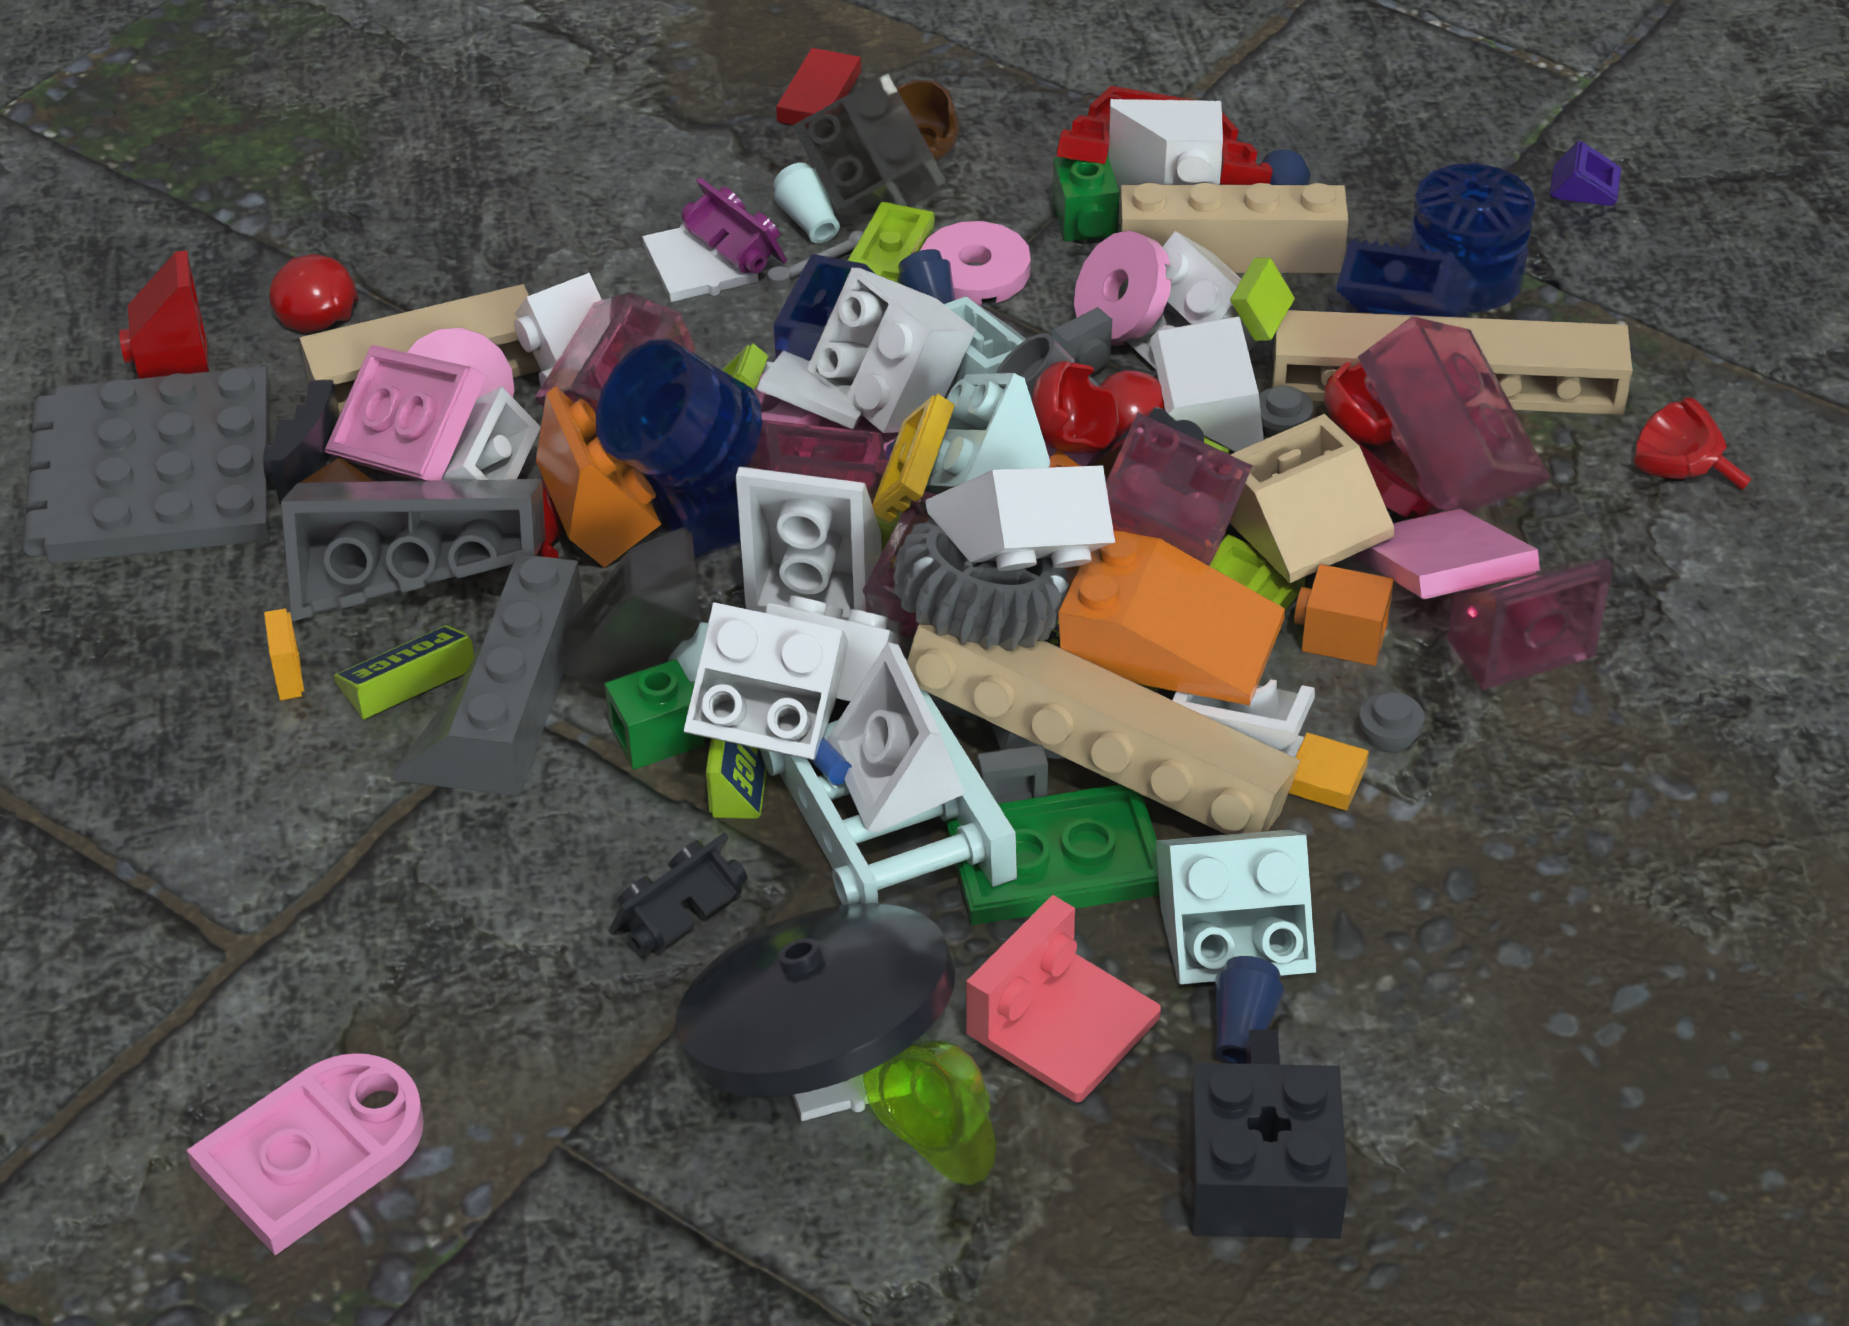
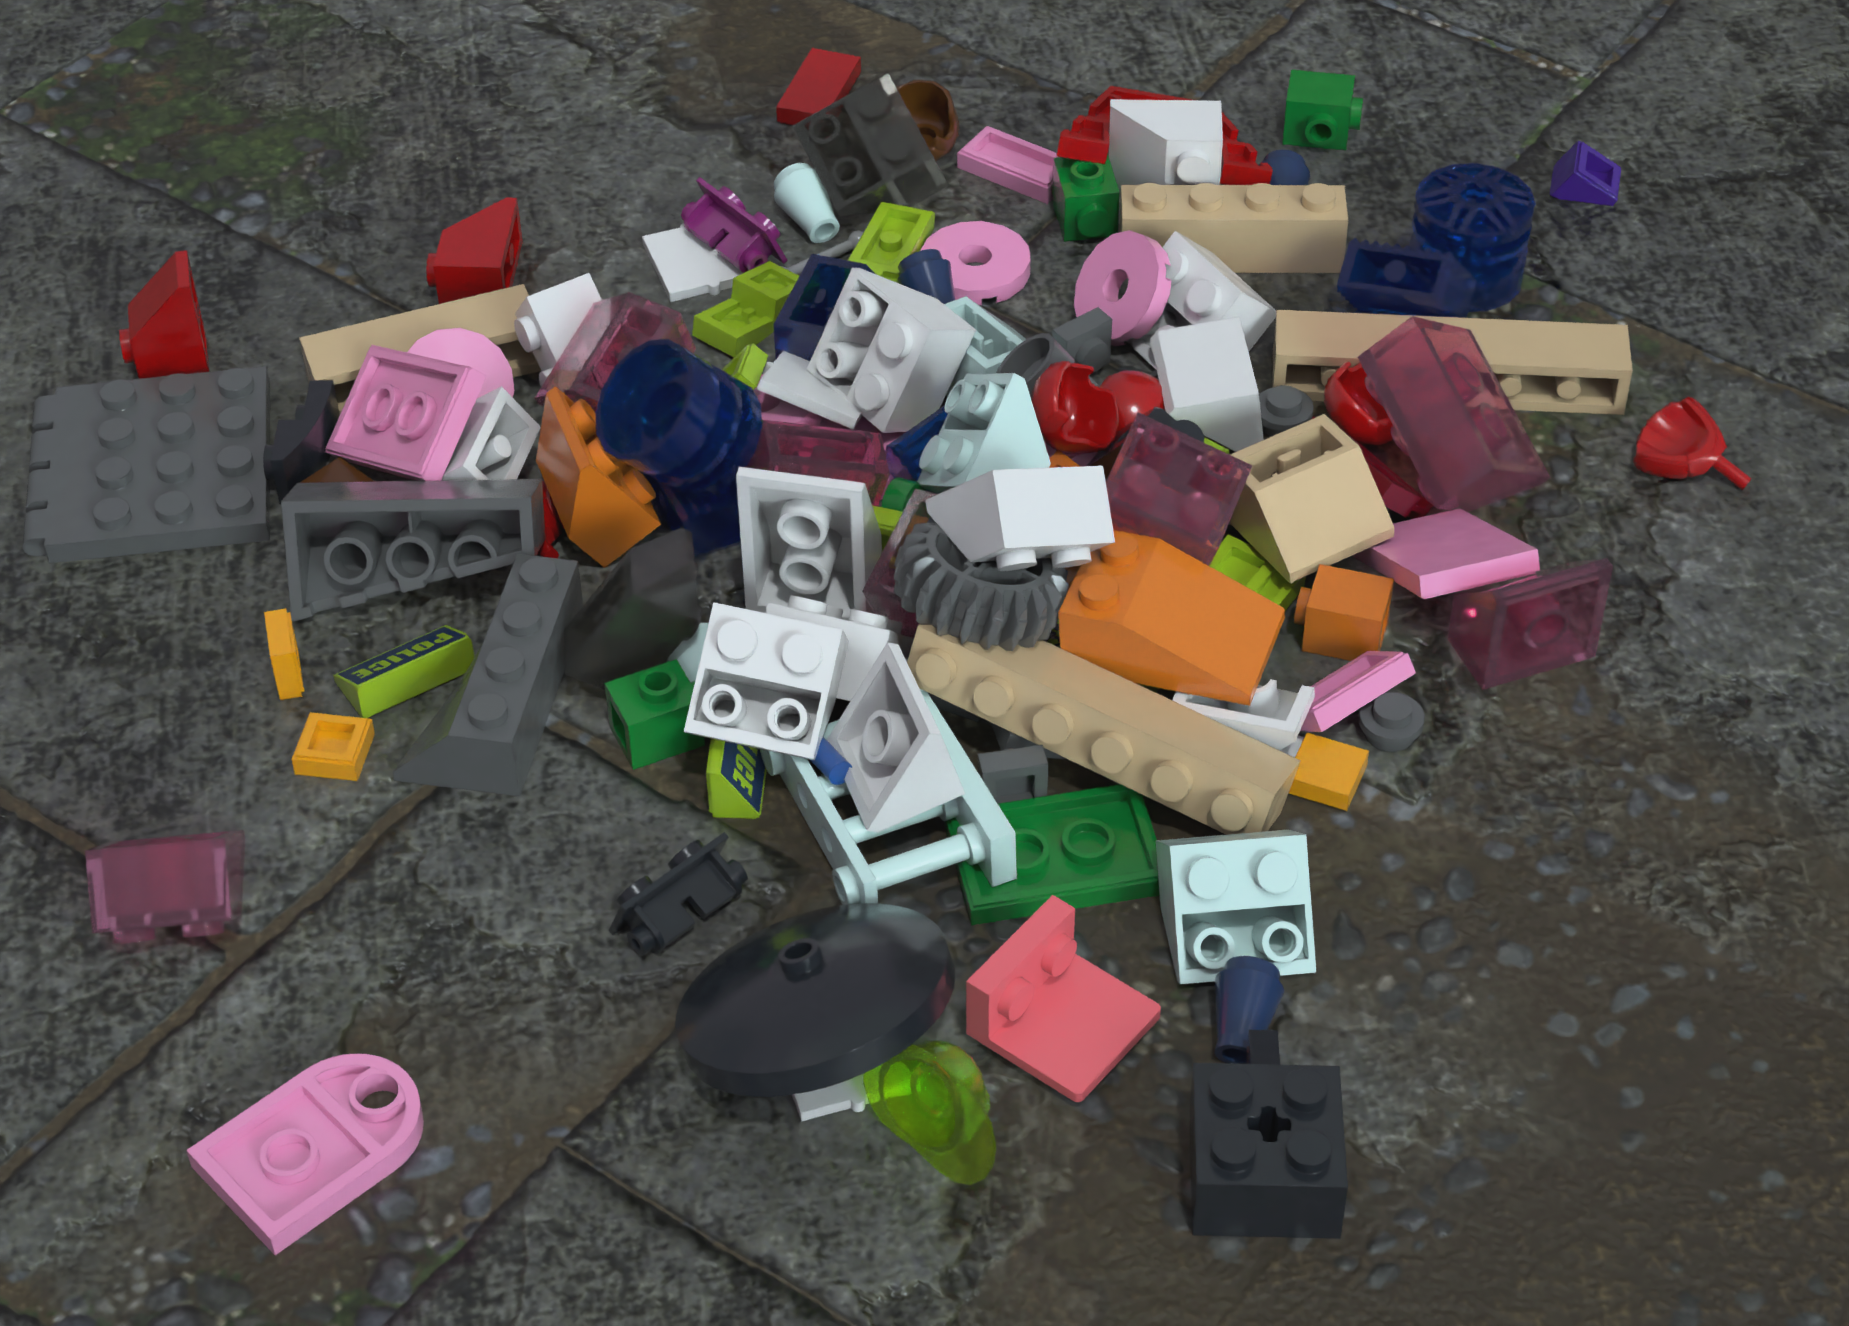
red hair [269,254,359,334] -> none
yellow tile [872,393,955,523] -> none
lime tile [1230,257,1295,341] -> none
none -> clear pink slope [85,830,245,943]
none -> light orange tile [291,712,375,781]
none -> red slope [426,197,523,304]
none -> lime slope [692,261,812,357]
none -> bright pink tile [957,126,1058,204]
none -> green brick [1283,70,1363,150]
none -> bright pink tile [1300,651,1416,732]

